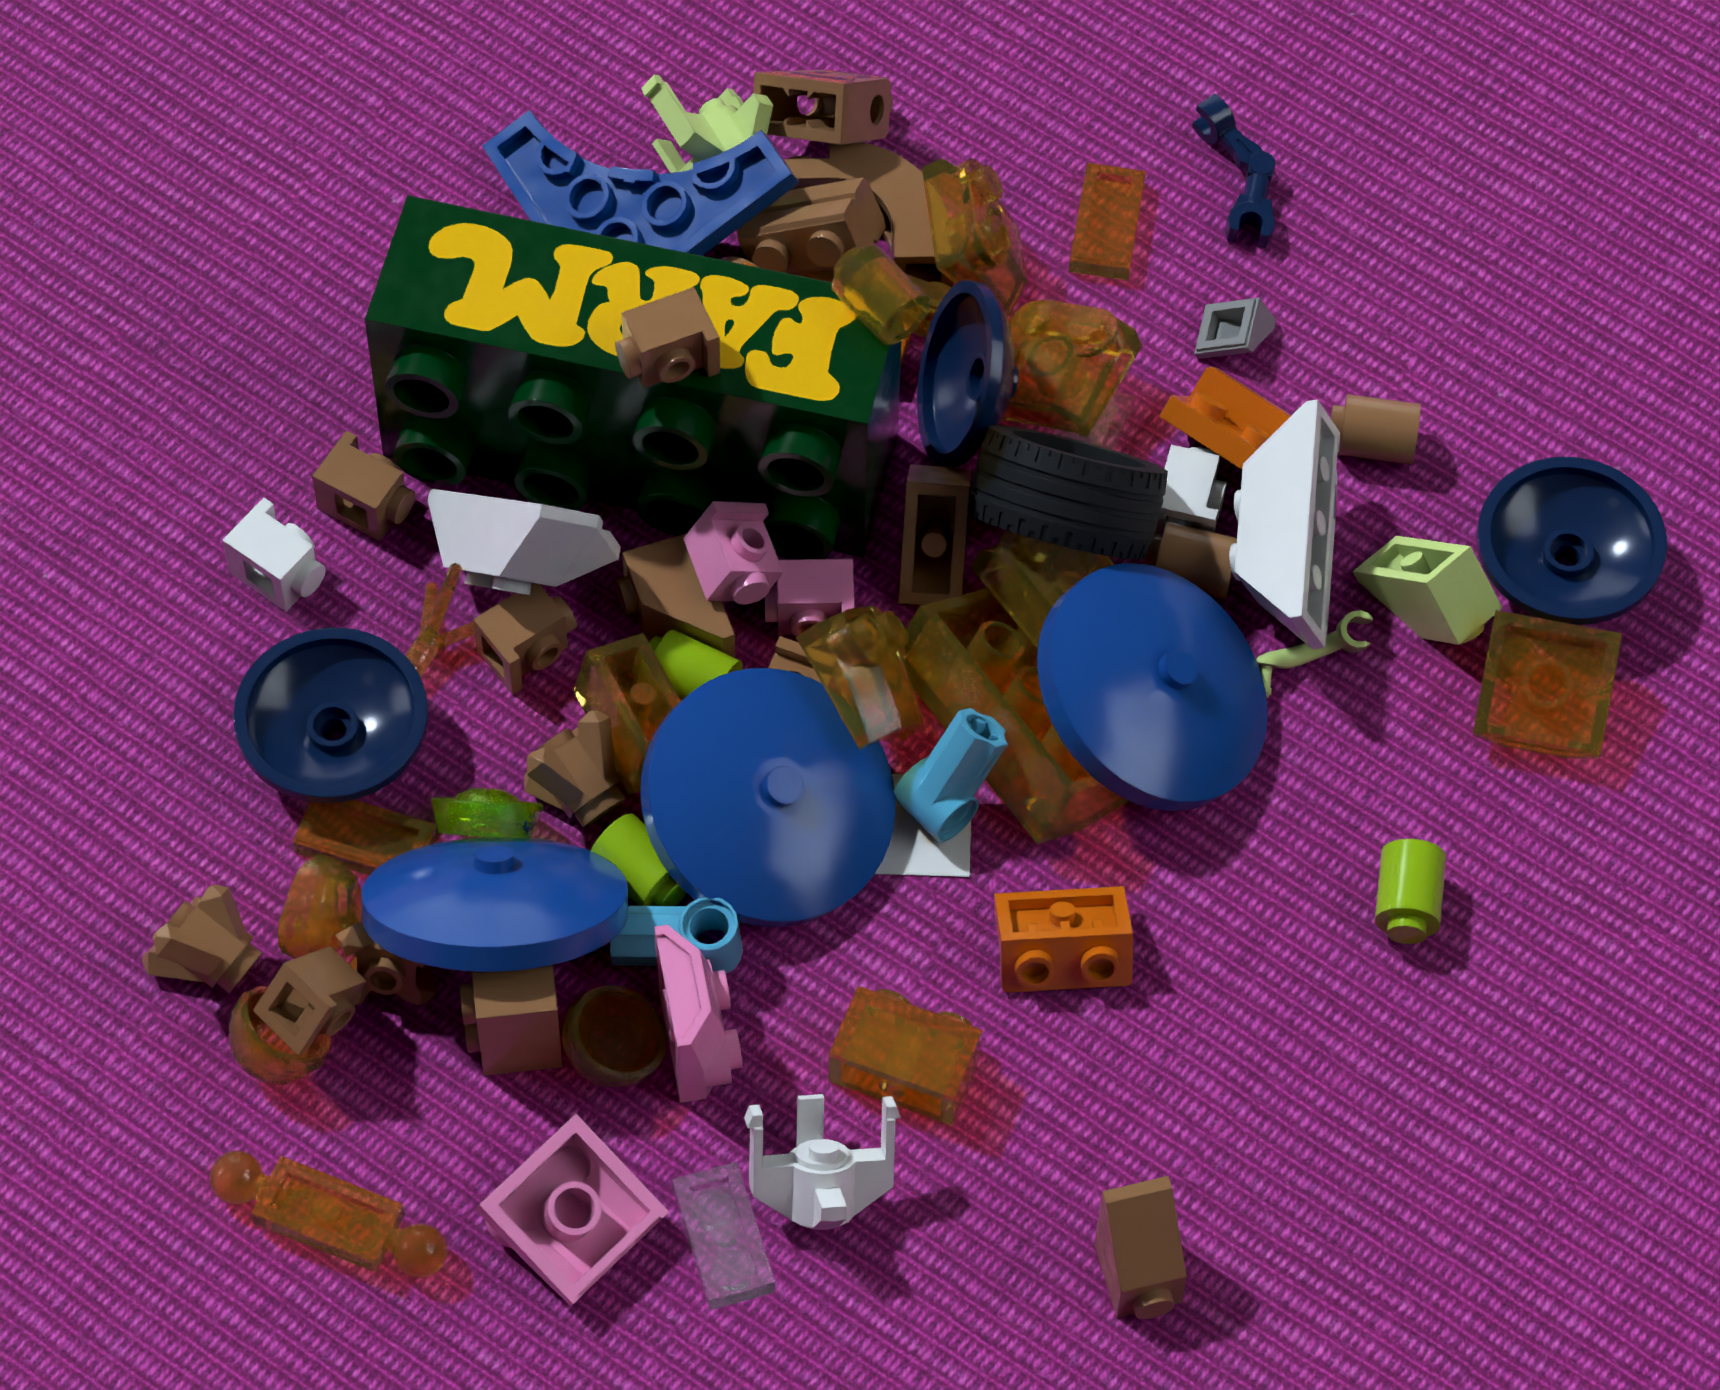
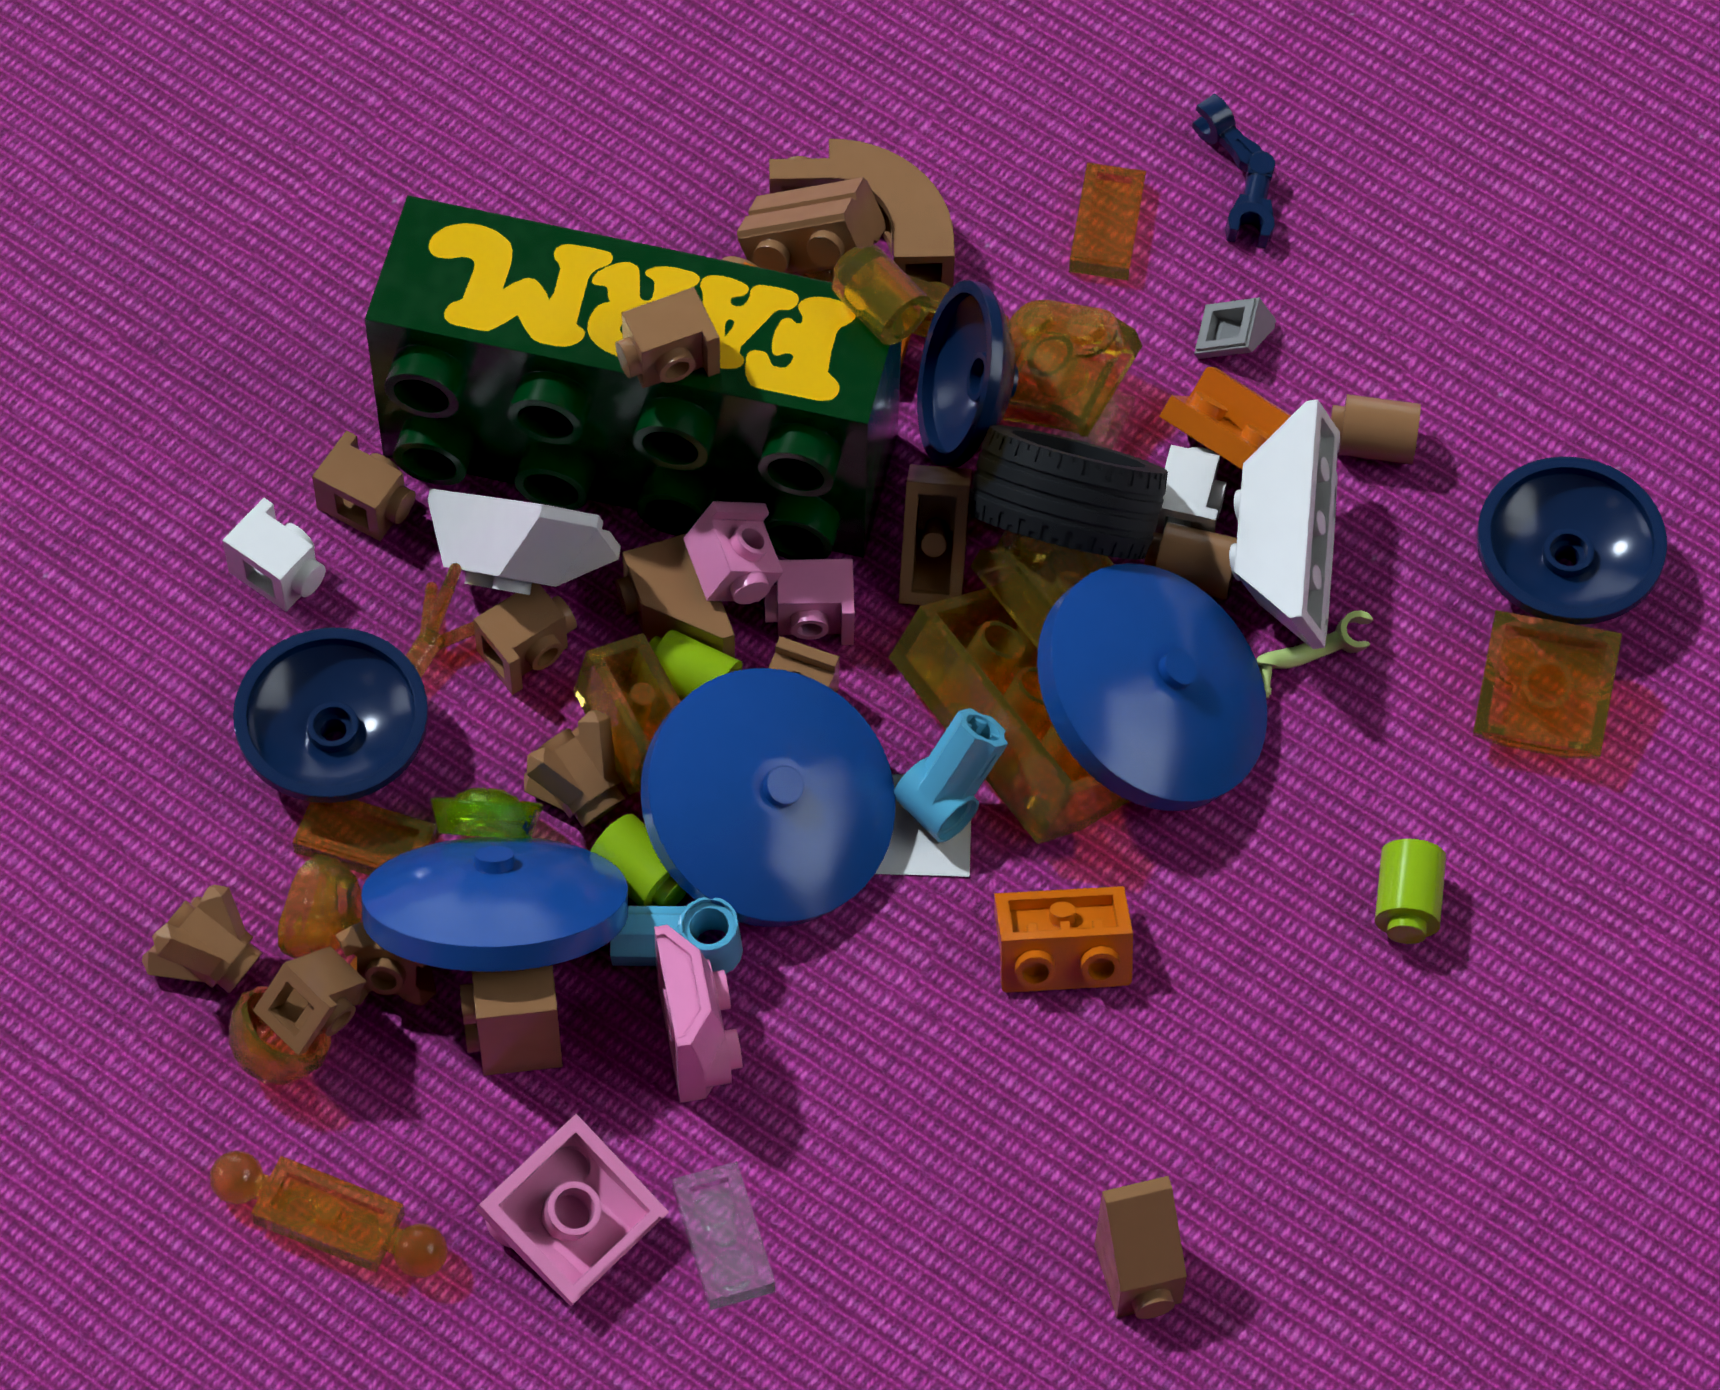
blue plate [482,110,800,256] -> none
piece [562,985,667,1088] -> none
yellowish green piece [642,75,773,173] -> none
white piece [744,1094,901,1230] -> none
medium nougat torso [753,70,893,145] -> none
clear yellow slope [796,606,924,749] -> none
clear yellow brick [828,986,983,1126] -> none
clear yellow slope [922,158,1027,317] -> none
yellowish green slope [1353,536,1503,645] -> none

